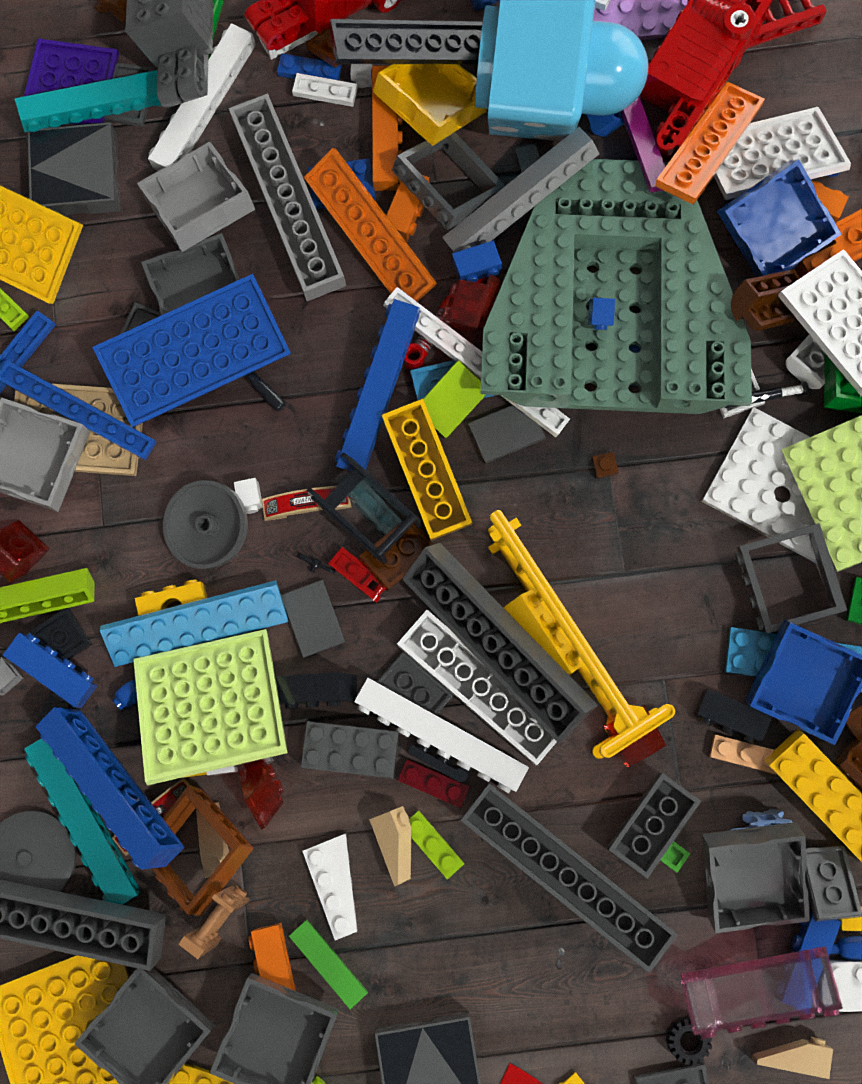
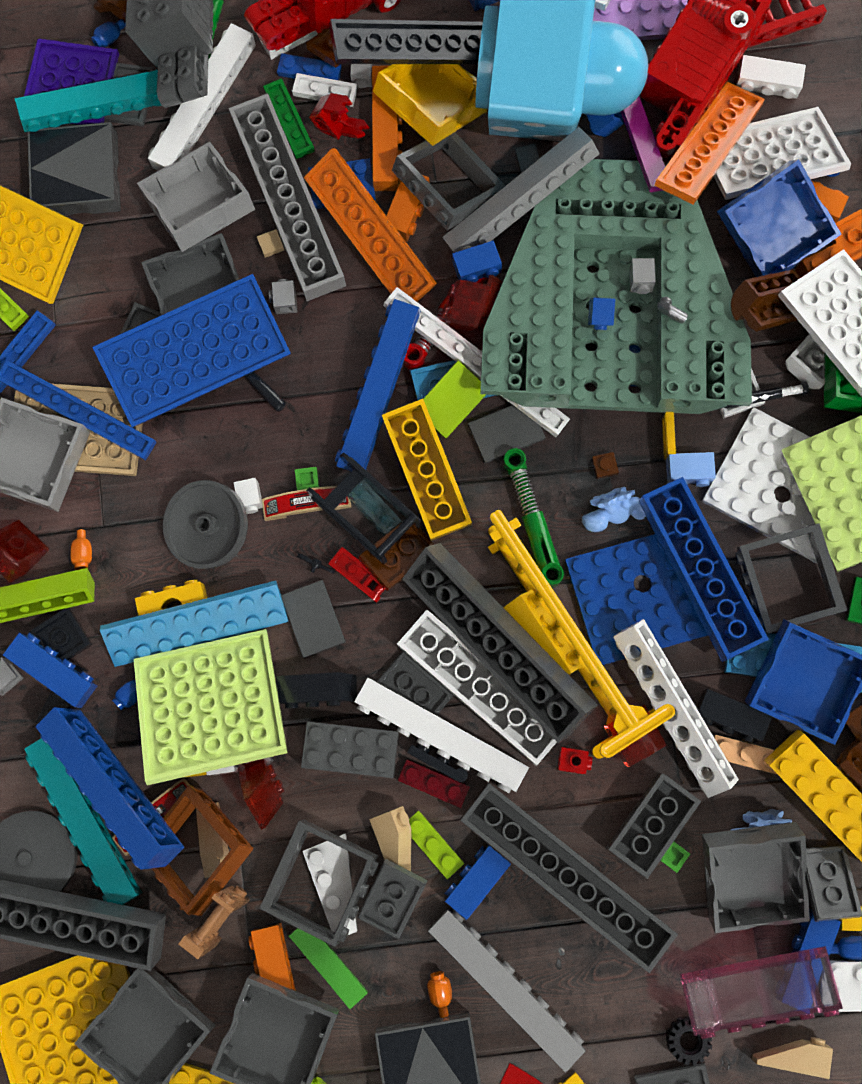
none -> orange plant [70,529,92,570]
none -> blue plant [91,19,126,48]
none -> tan tile [257,229,284,258]
none -> dark grey window [259,820,379,947]
none -> green plate [263,78,315,159]
none -> light grey brick [269,279,298,314]
none -> bright green plate [295,467,319,490]
none -> red piece [309,93,370,140]
none -> dark grey tile [357,859,428,940]
none -> orange plant [427,971,452,1018]
none -> light grey brick [428,908,585,1073]
none -> blue brick [444,845,511,920]
none -> green piece [503,448,564,588]
none -> red brick [557,747,592,774]
none -> blue plate [565,534,708,665]
none -> light blue animal [582,487,646,532]
none -> white brick [613,619,739,798]
none -> light grey brick [629,258,655,294]
none -> blue brick [639,477,769,662]
none -> flat silver arm [657,297,688,324]
none -> yellow tile [662,412,676,460]
none -> light blue brick [666,452,716,487]
none -> white brick [736,55,806,99]

